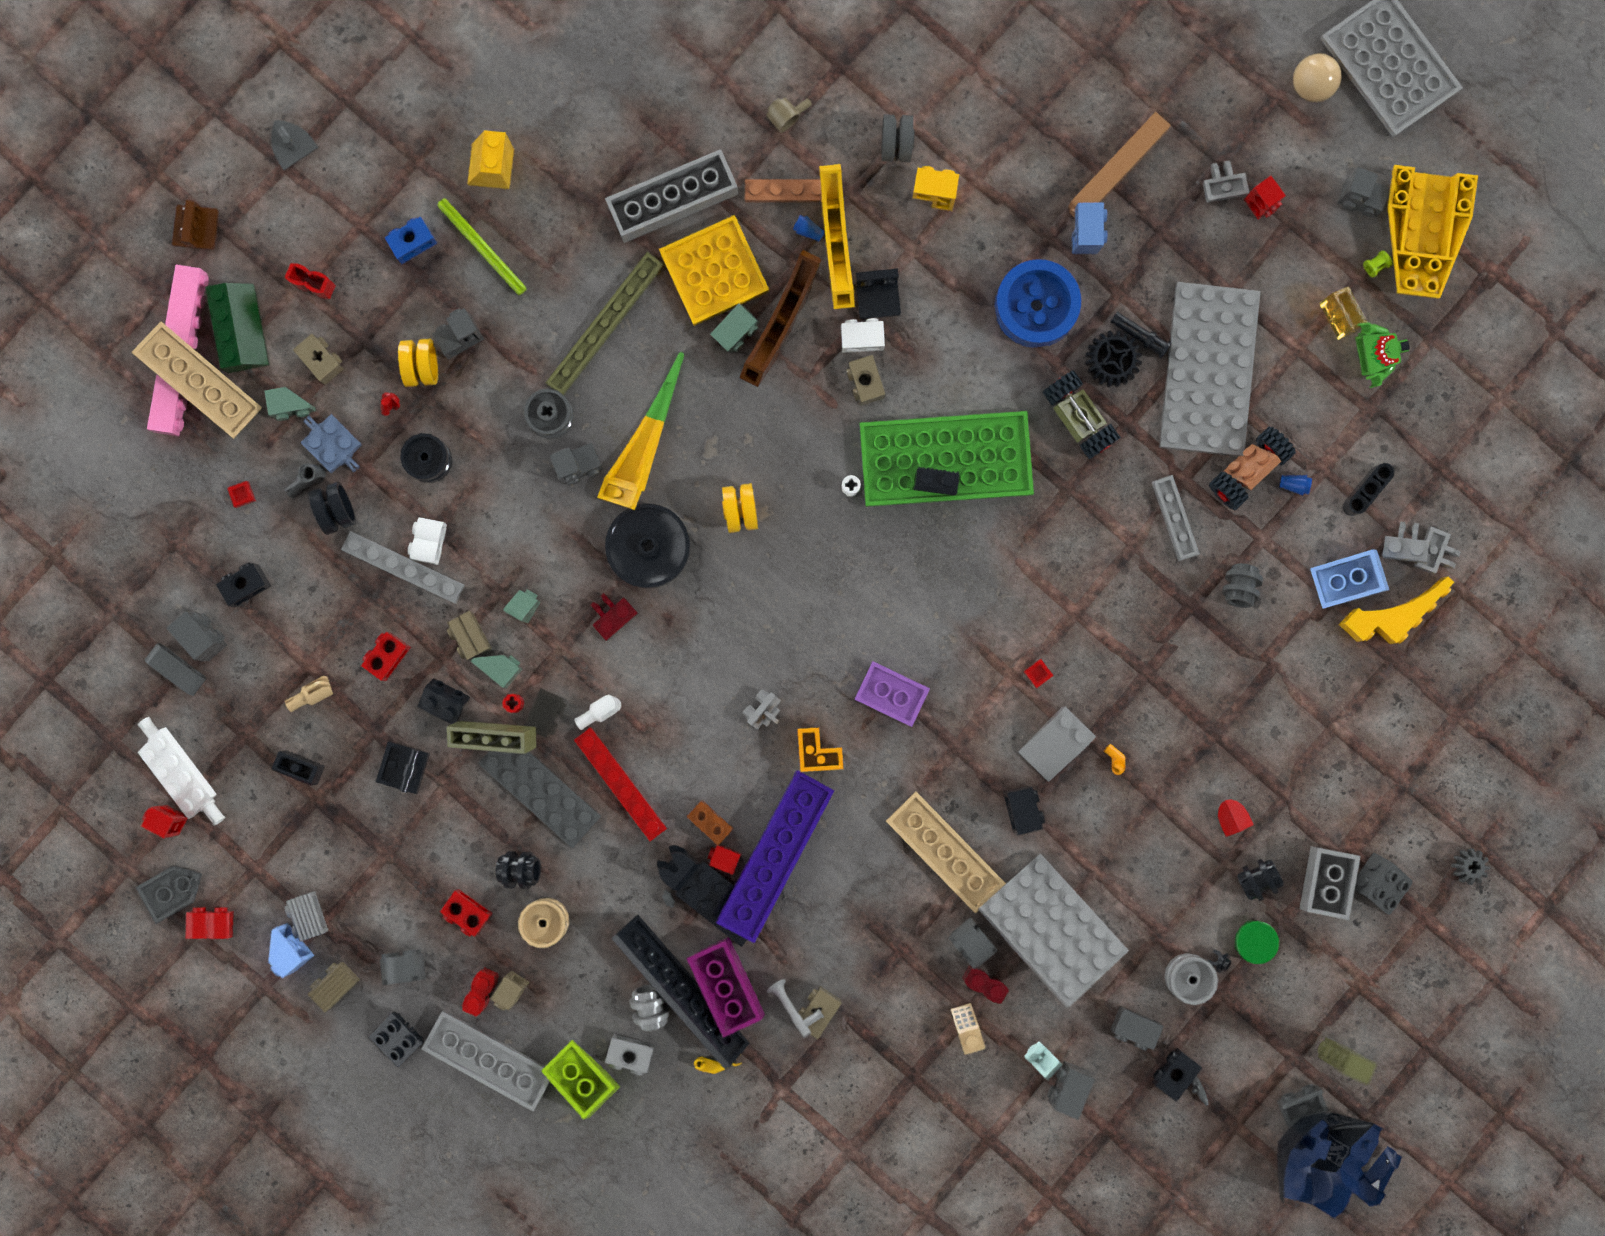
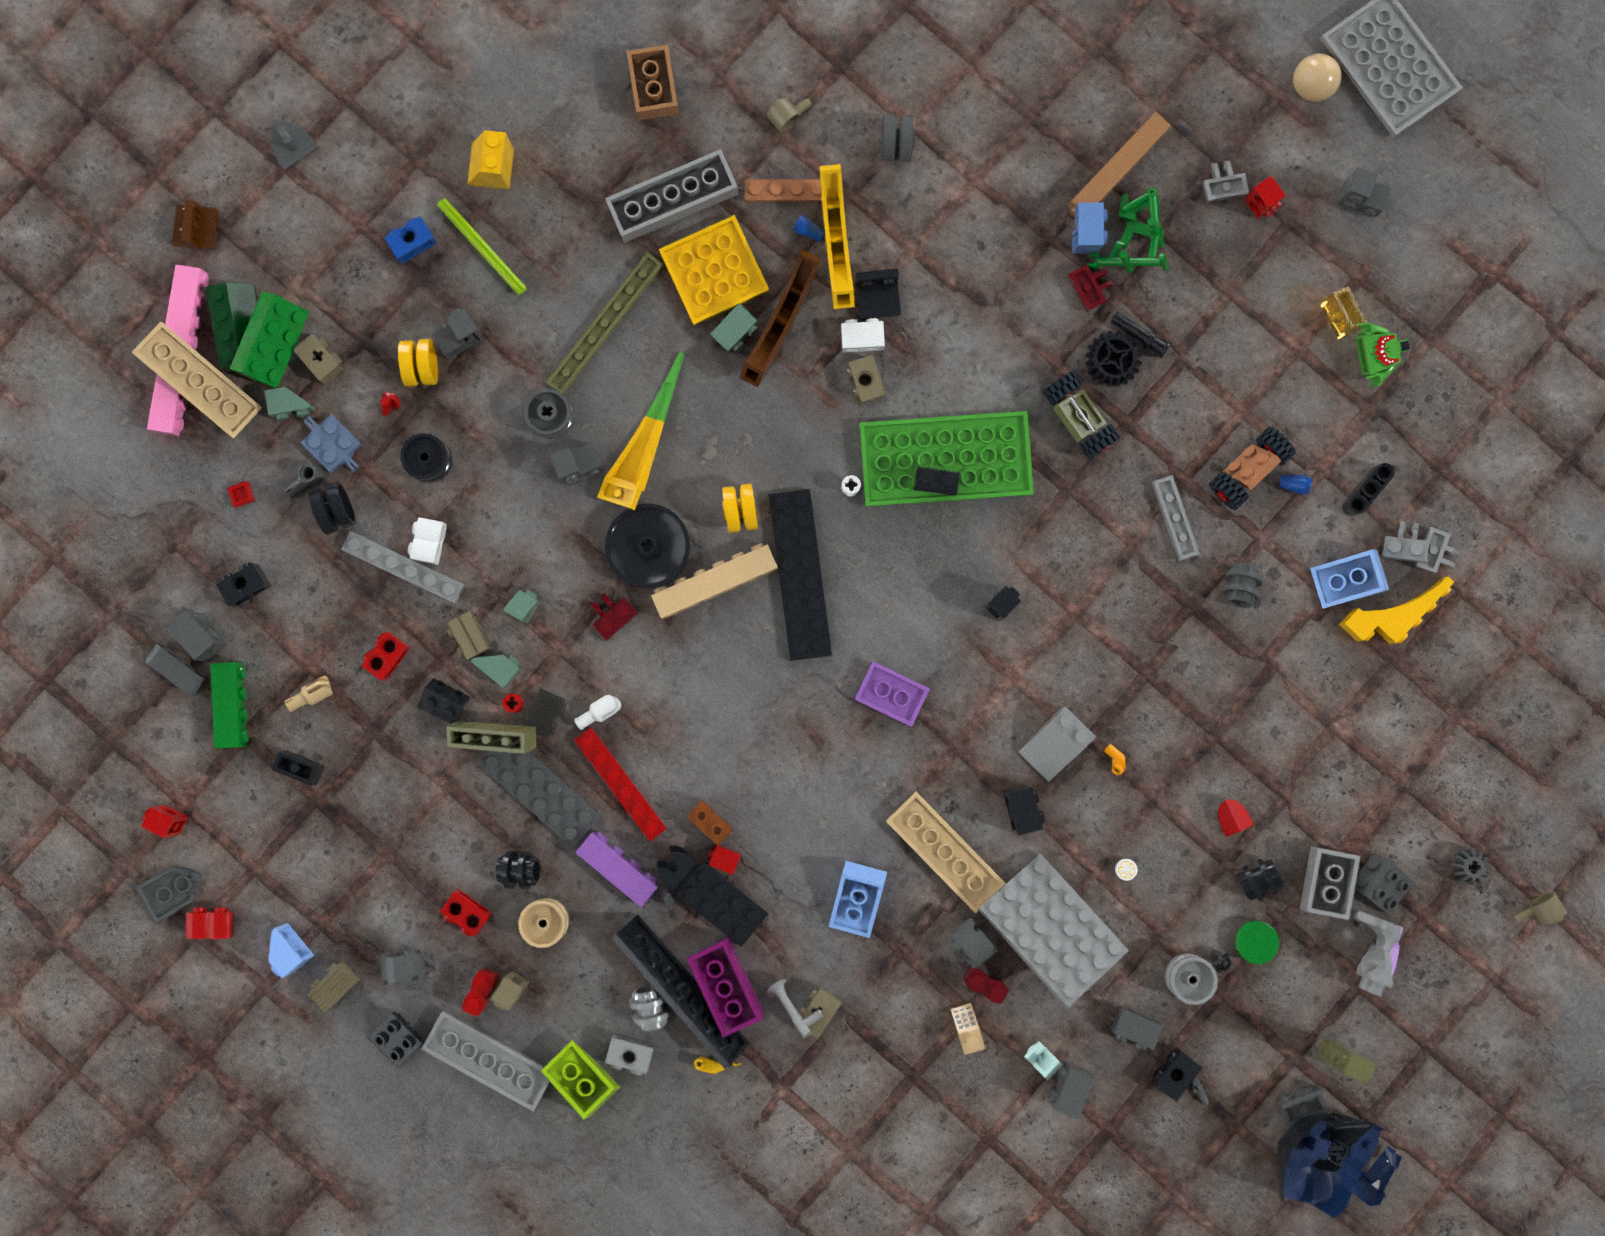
white plate [138,717,226,826] -> none
red brick [285,263,336,299] -> none
light grey brick [285,891,328,942] -> none
black plate [376,741,430,794] -> none
dark purple plate [716,770,834,943] -> none
light grey hips [743,690,781,730] -> none
light orange brick [798,728,843,772] -> none
yellow brick [912,166,959,211] -> none
blue brick [994,259,1081,348] -> none
red plate [1023,659,1054,688] -> none
light grey plate [1159,282,1260,457] -> none
lime bush [1363,250,1393,278] -> none
yellow wedge [1387,165,1478,299] -> none
none -> green brick [210,662,249,749]
none -> green brick [230,291,309,388]
none -> medium lavender brick [575,832,659,907]
none -> medium nougat brick [626,45,679,121]
none -> tan brick [651,543,778,620]
none -> black plate [768,489,832,661]
none -> light blue slope [829,861,887,938]
none -> black brick [985,586,1022,621]
none -> dark red hinge [1068,264,1115,312]
none -> green piece [1088,188,1169,273]
none -> white tile [1115,859,1137,881]
none -> light grey hips [1352,909,1403,997]
none -> dark tan piece [1514,892,1567,926]

